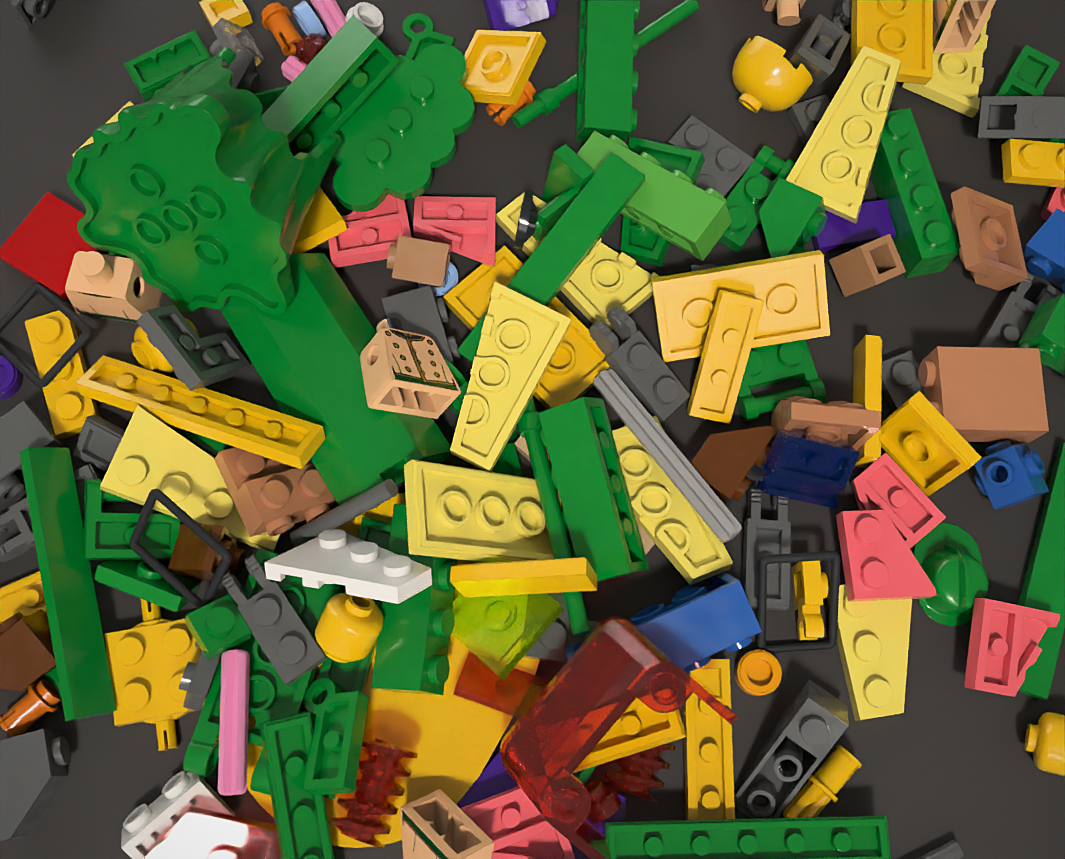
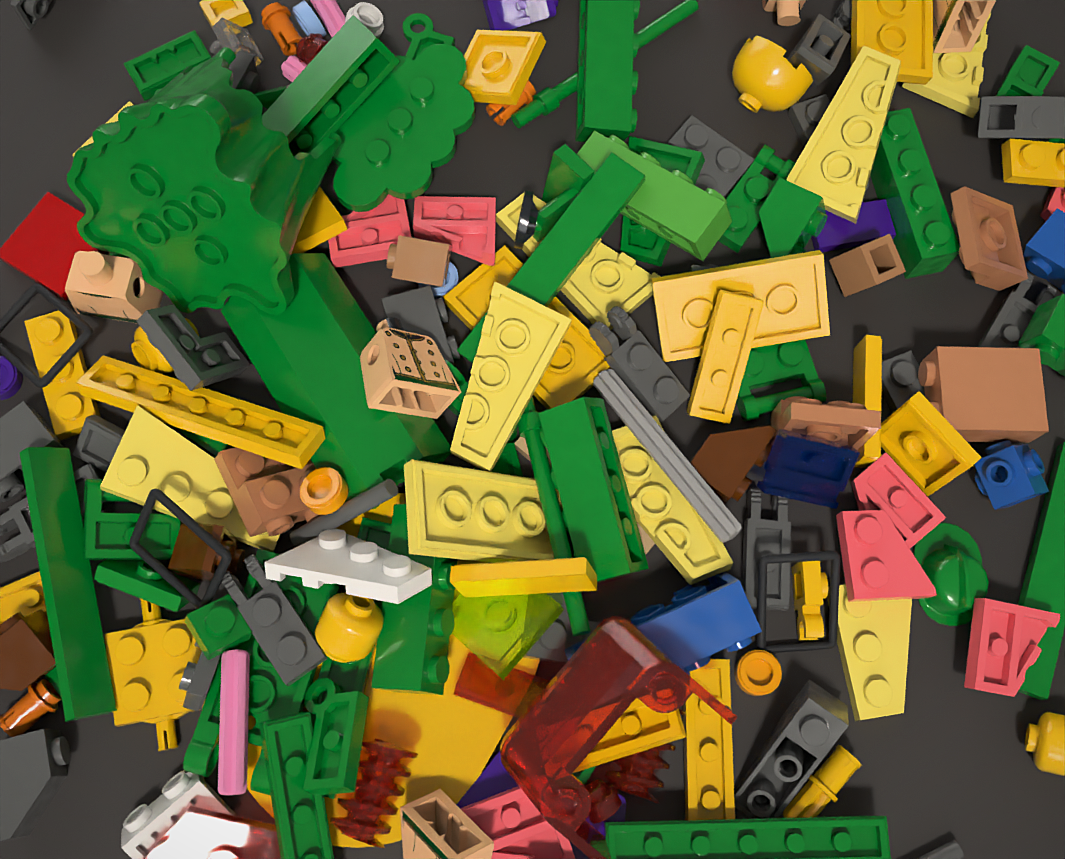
none -> light orange tile [300,467,348,515]

